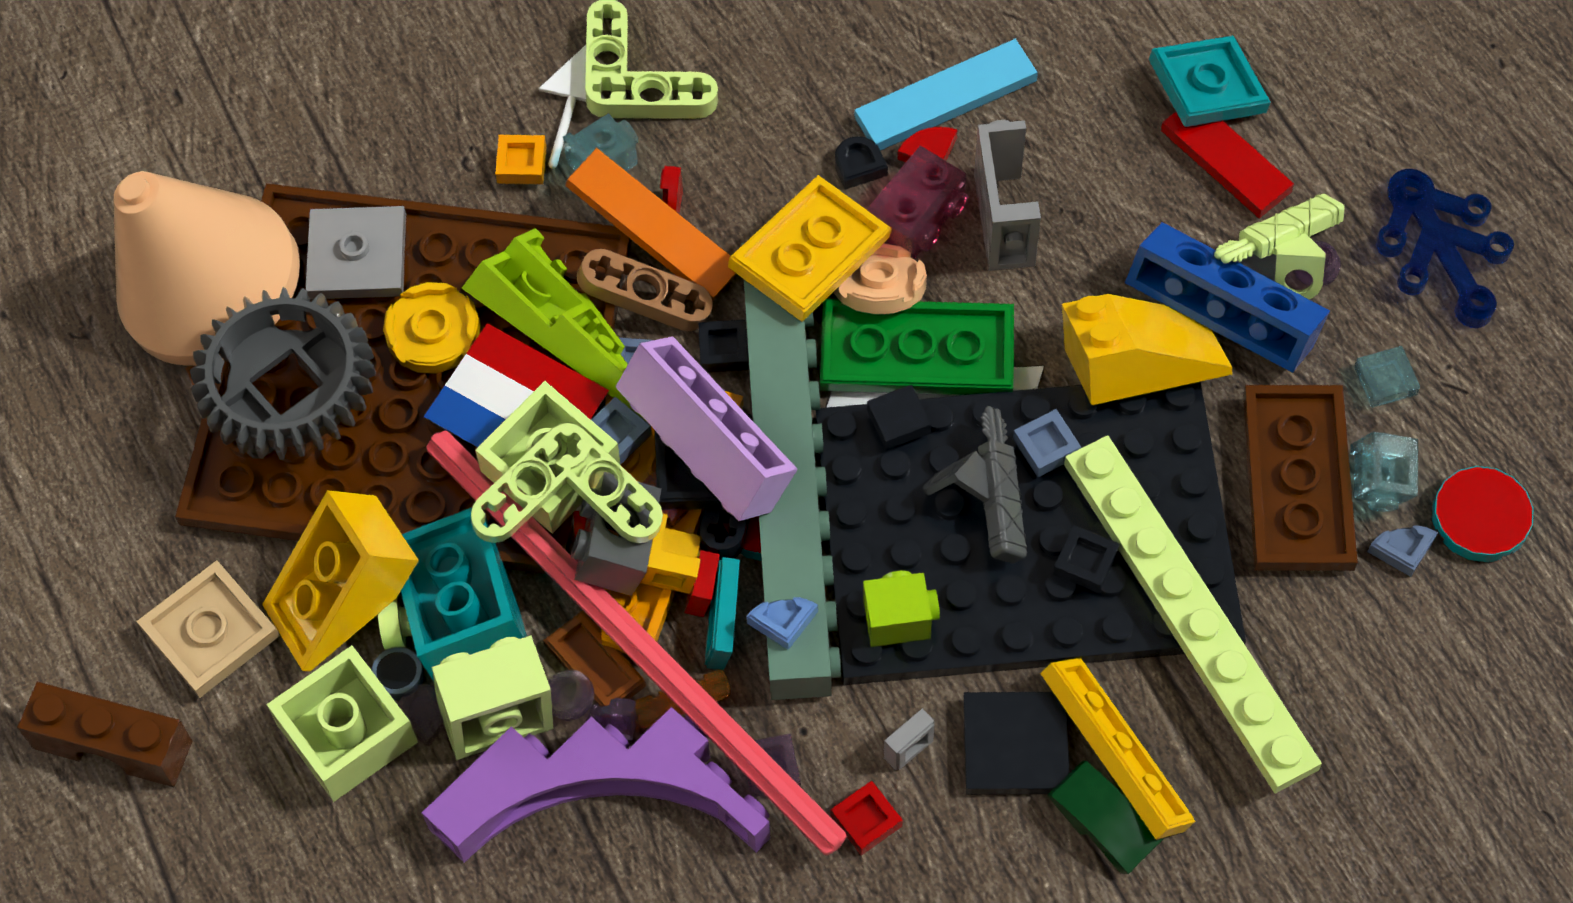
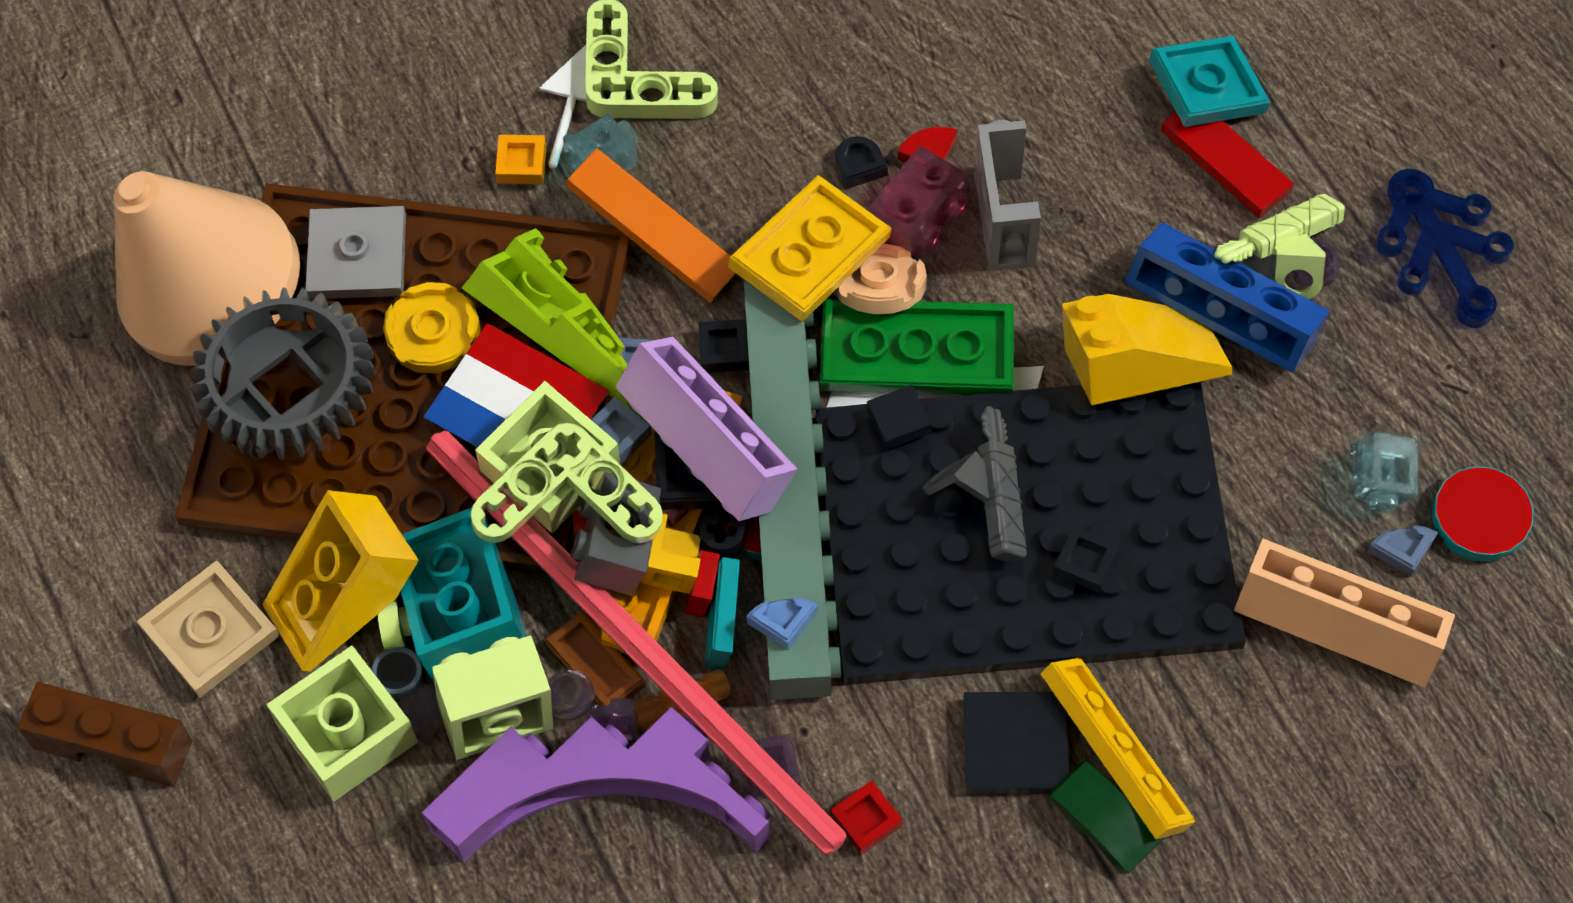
medium nougat beam [577,249,713,331] -> none
red tile [660,166,683,214] -> none
medium azure tile [855,39,1038,151] -> none
lime brick [863,571,940,647] -> none
light grey tile [884,708,935,771] -> none
sand blue tile [1013,409,1082,477] -> none
yellowish green plate [1064,435,1322,794] -> none
reddish brown plate [1243,385,1358,571] -> none
clear light blue tile [1354,346,1420,408] -> none
none -> light nougat brick [1234,539,1455,688]

